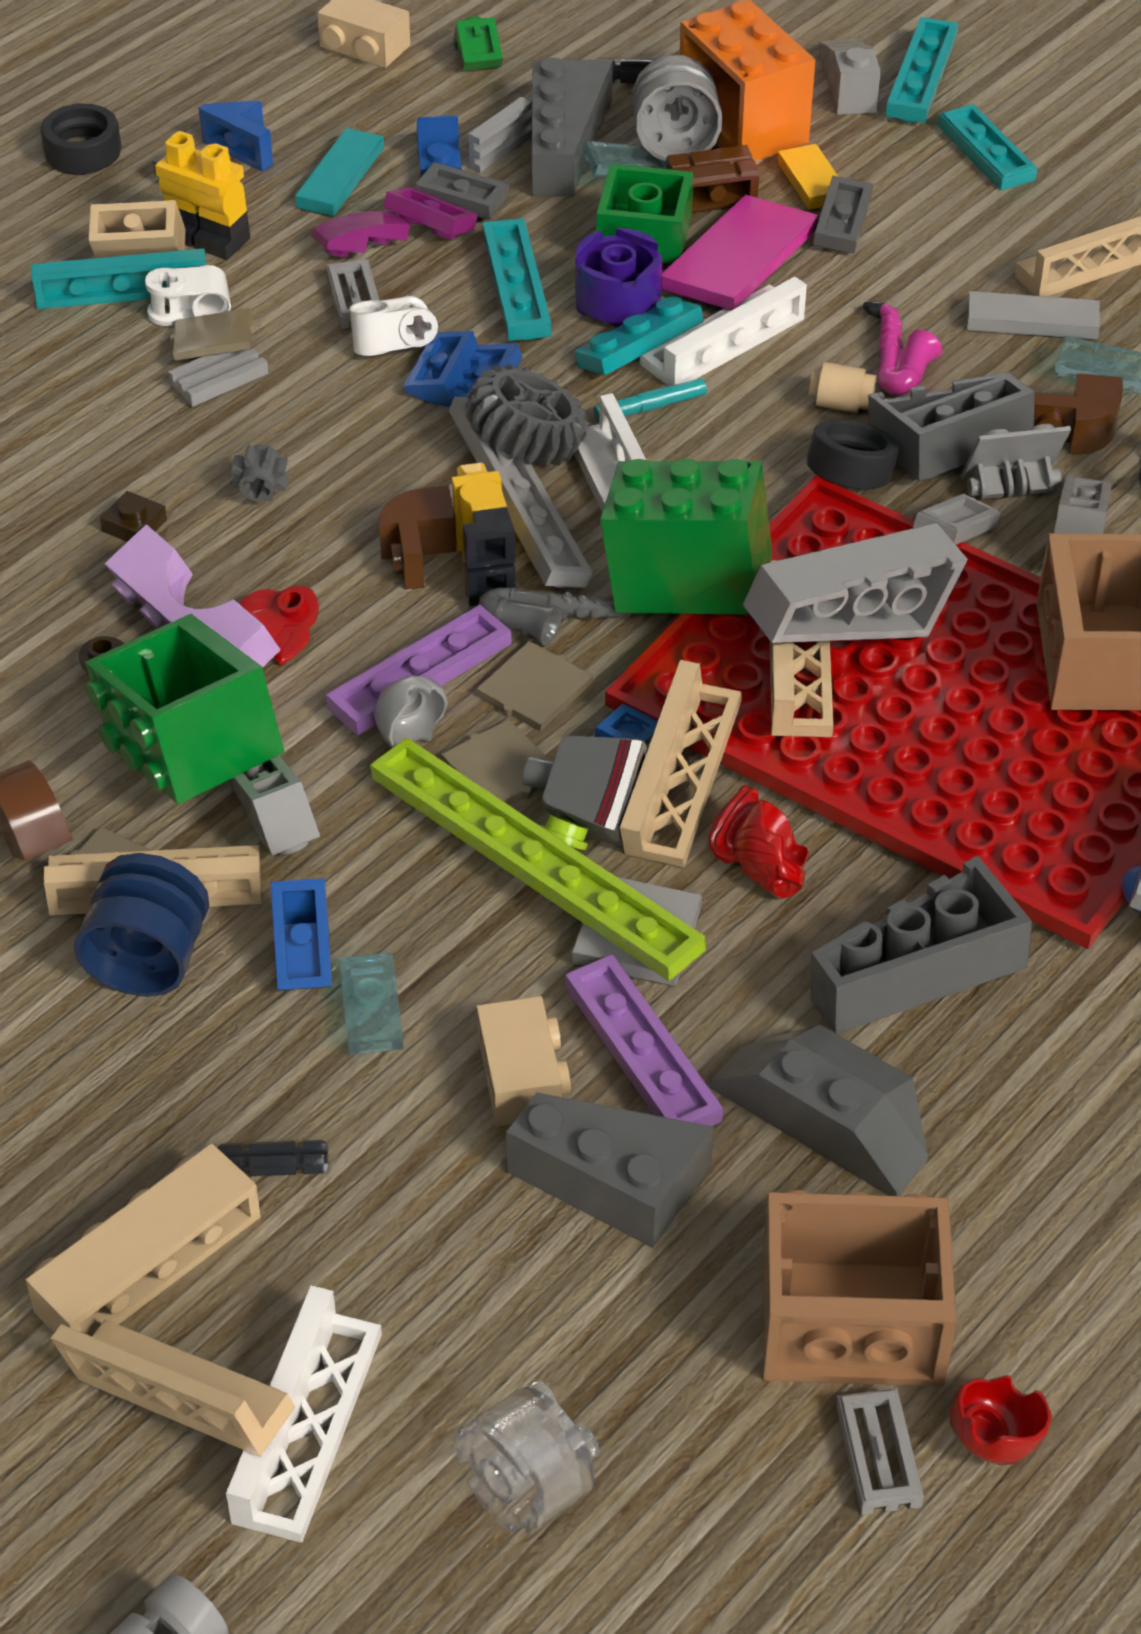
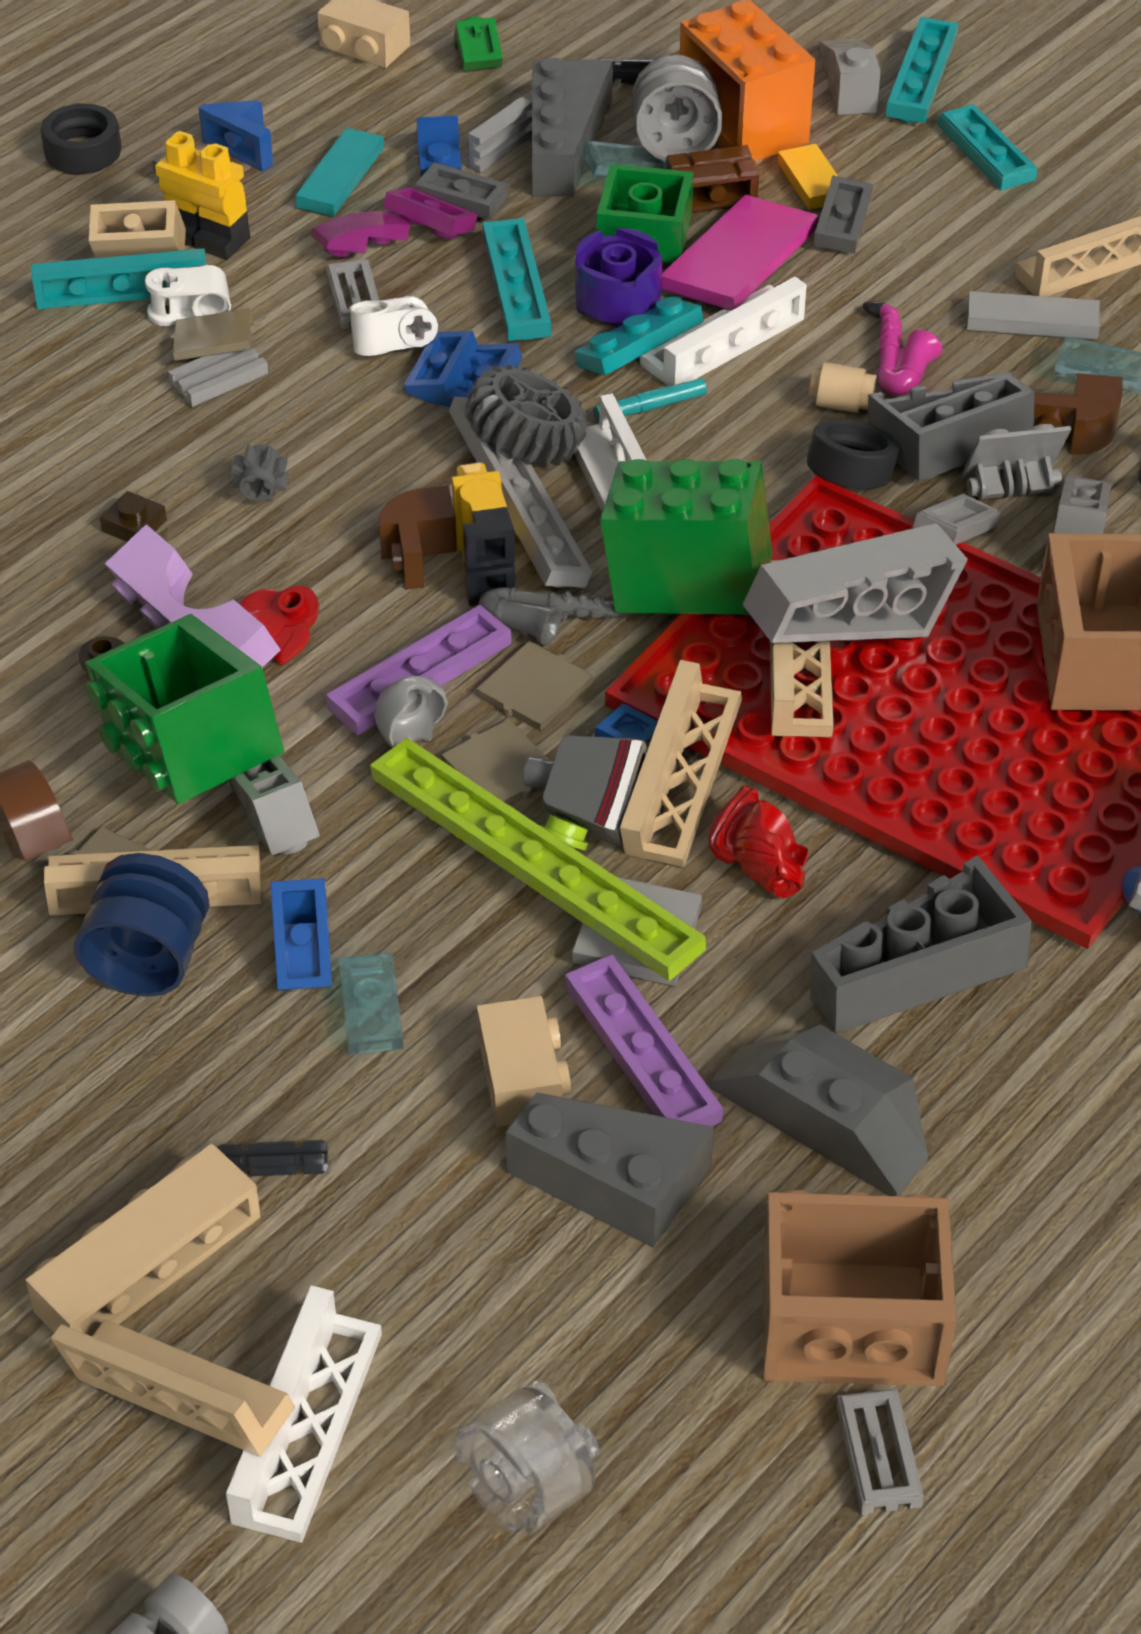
red hair [950,1375,1052,1466] -> none

